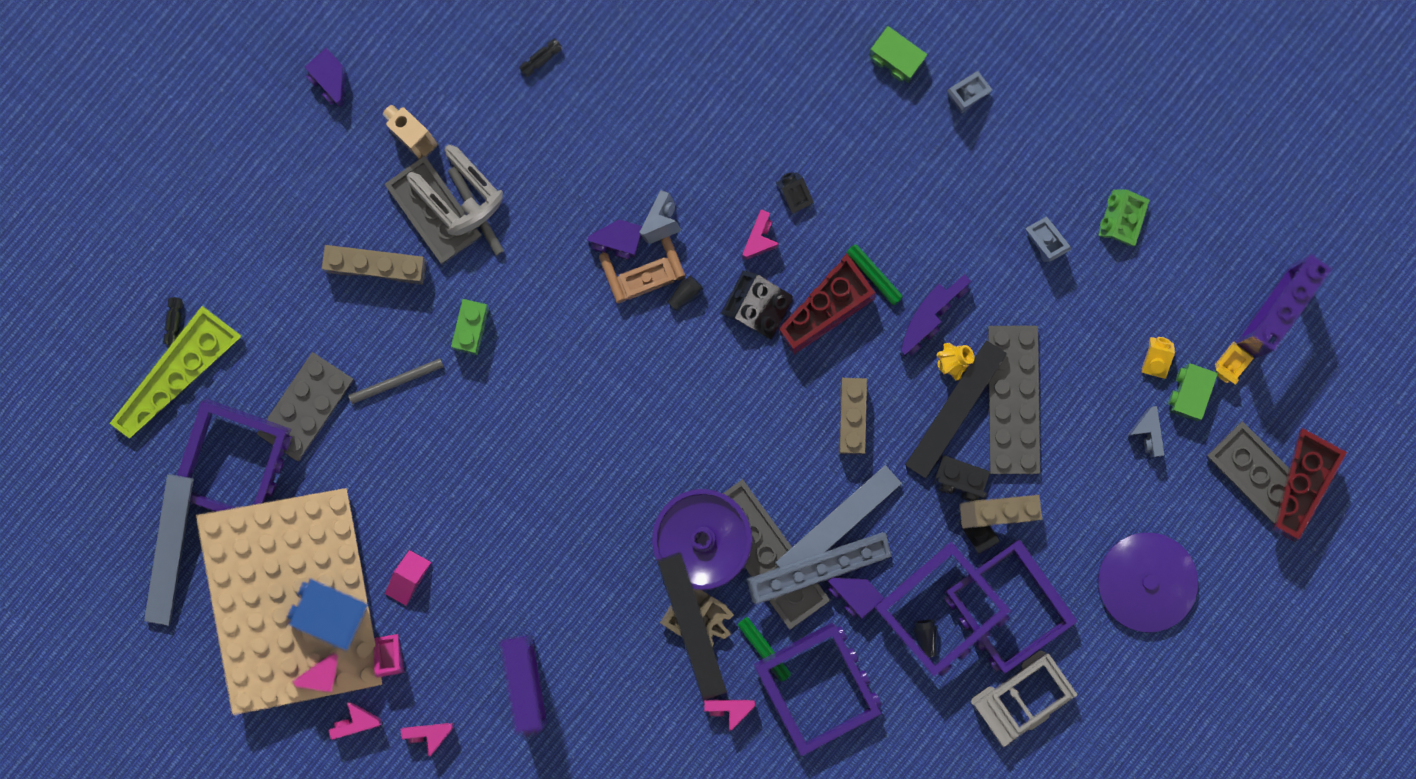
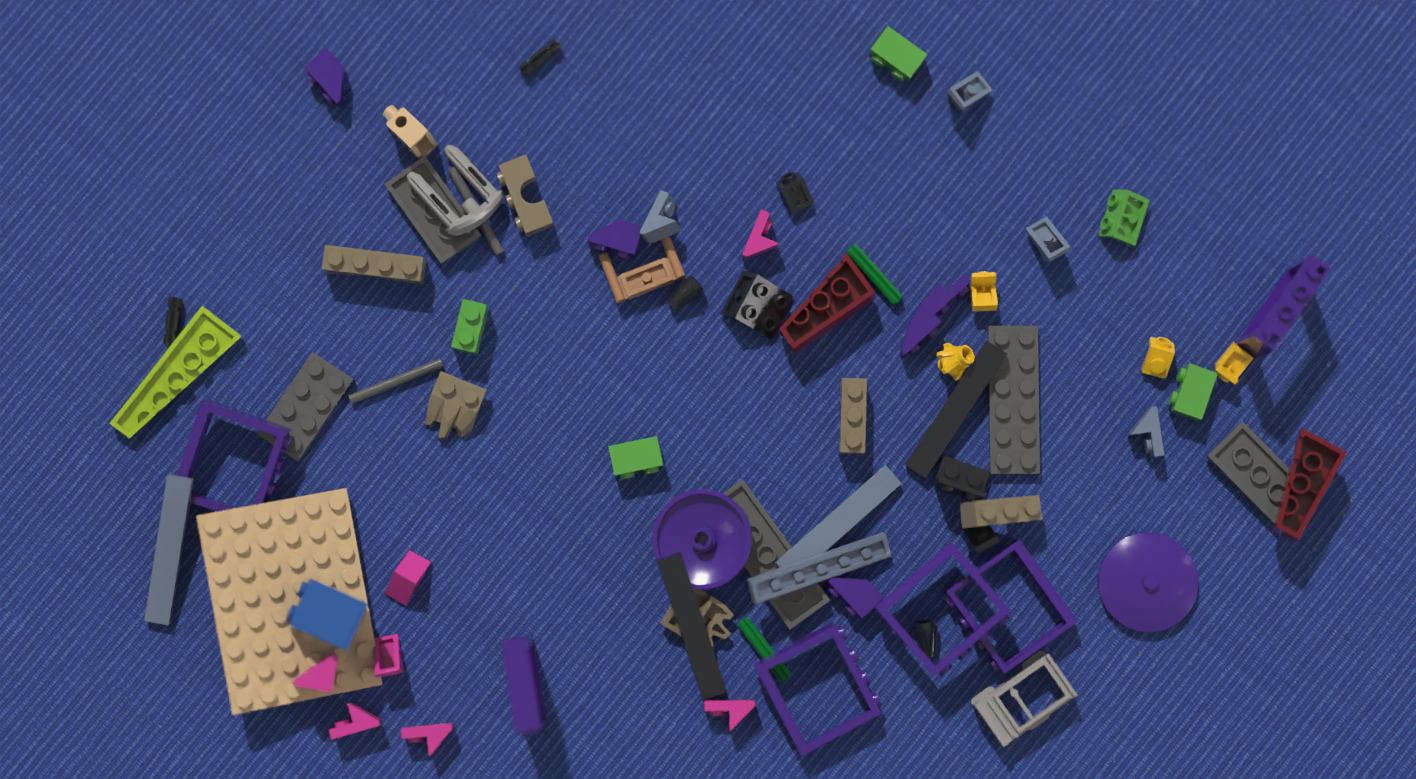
none -> dark tan plate [425,371,487,439]
none -> dark tan arch [497,154,554,237]
none -> bright green brick [608,436,663,480]
none -> yellow bracket [970,271,998,311]

